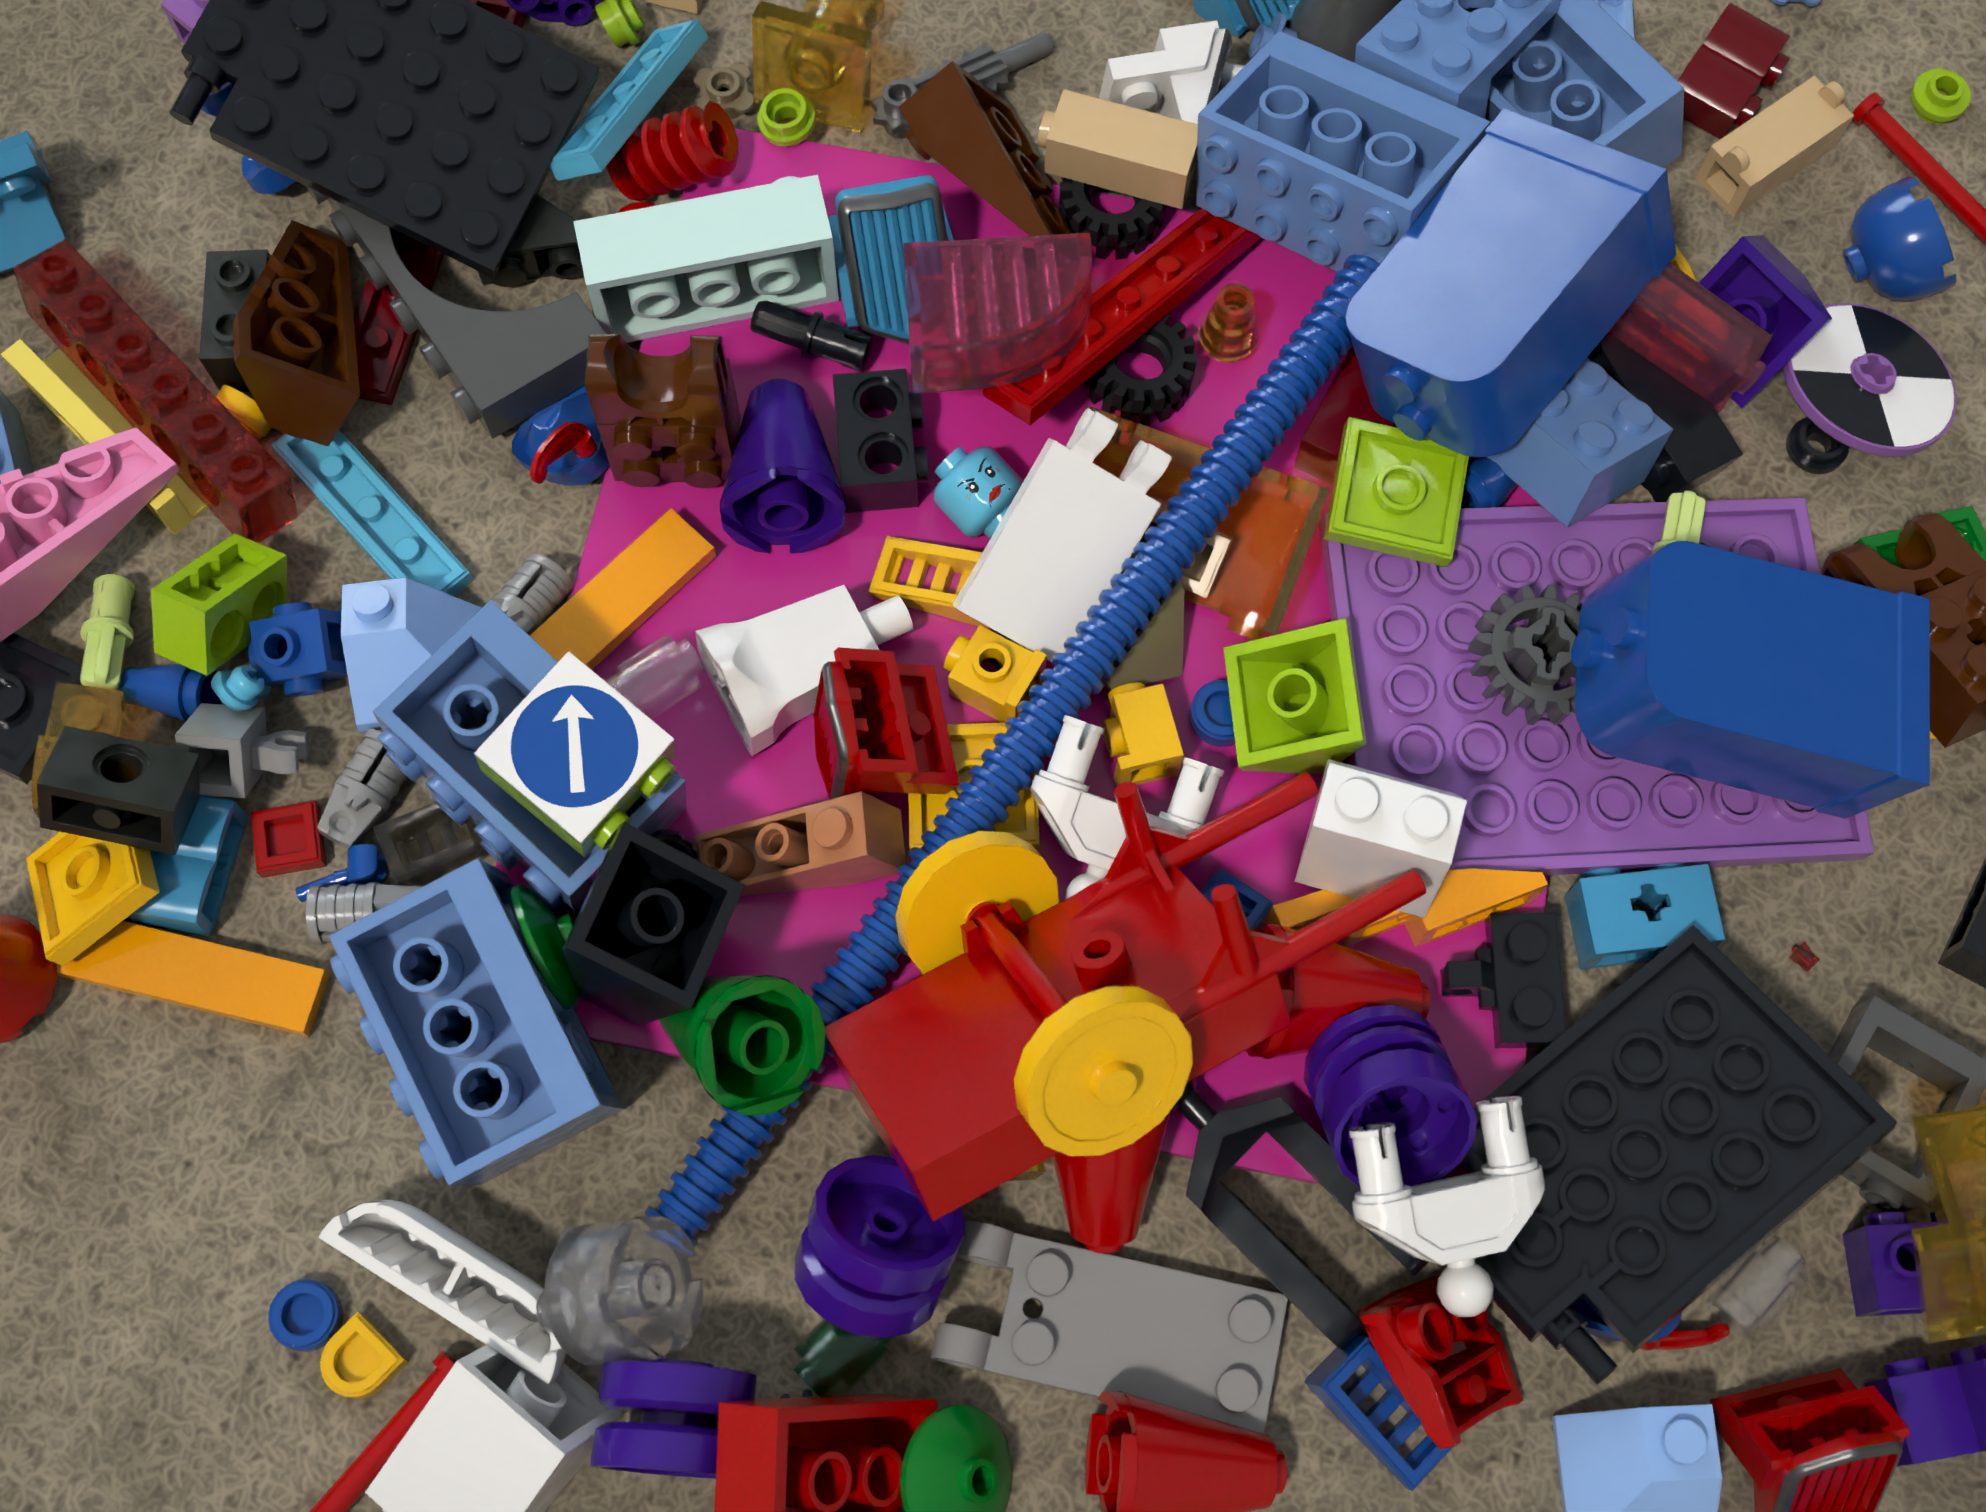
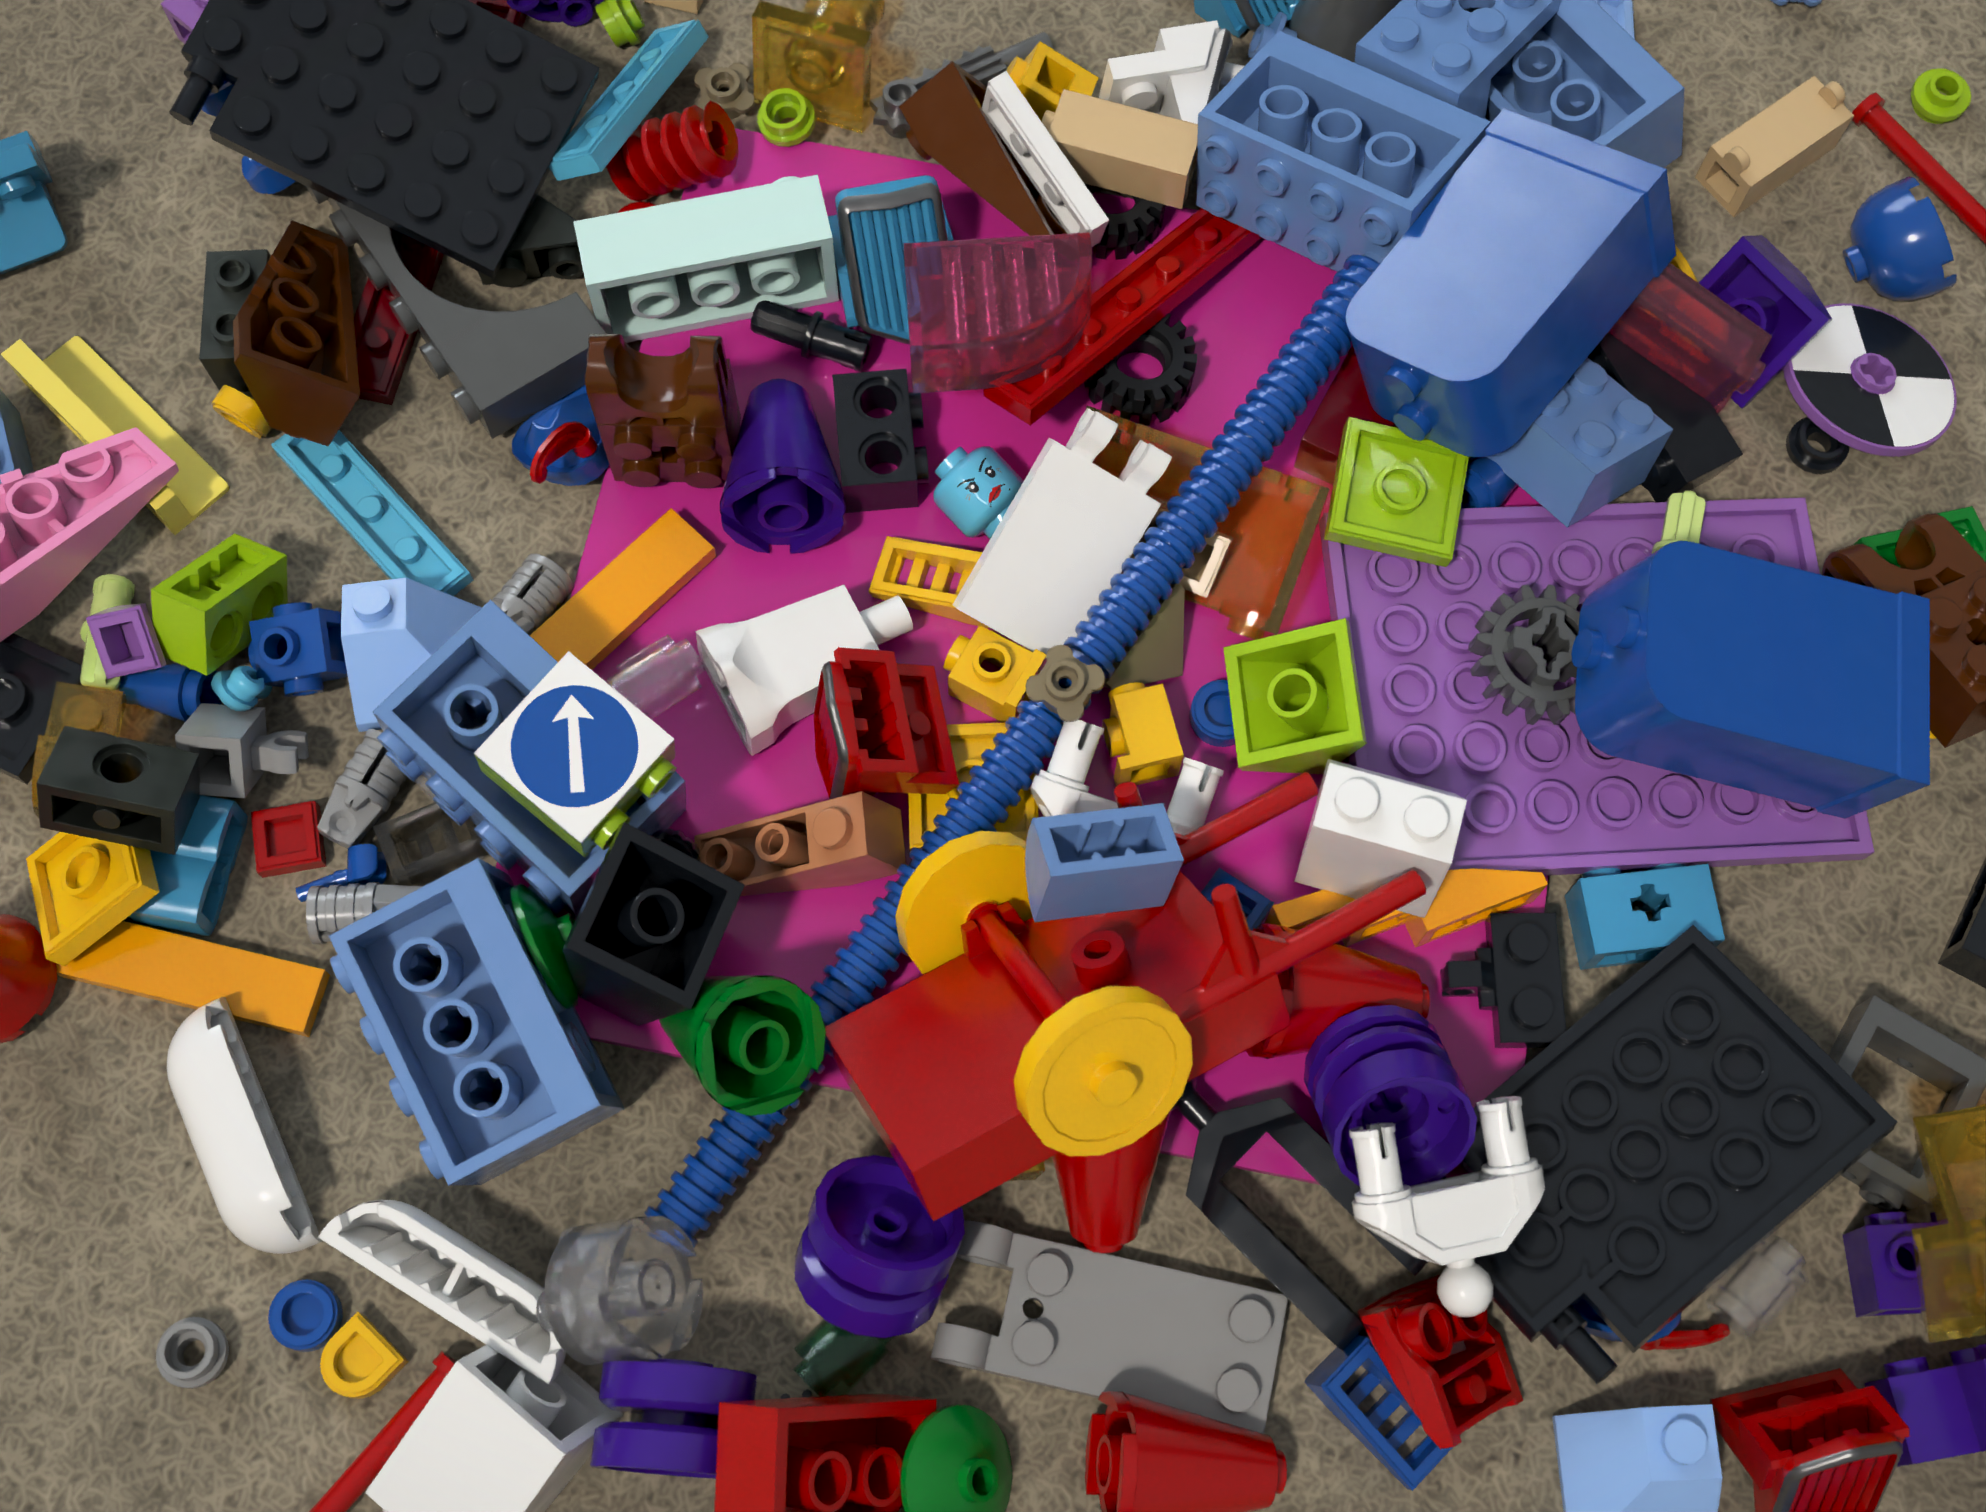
clear red brick [13,239,298,543] -> none
clear orange cone [1199,283,1259,363] -> none
dark red brick [1677,3,1790,139] -> none
clear red piece [1789,942,1820,972] -> none
none -> medium lavender slope [86,603,167,679]
none -> light grey plate [156,1317,229,1389]
none -> white brick [167,997,322,1254]
none -> white tile [982,71,1109,252]
none -> yellow brick [1006,41,1099,122]
none -> medium blue brick [1025,803,1184,922]
none -> dark tan plate [1026,645,1105,722]

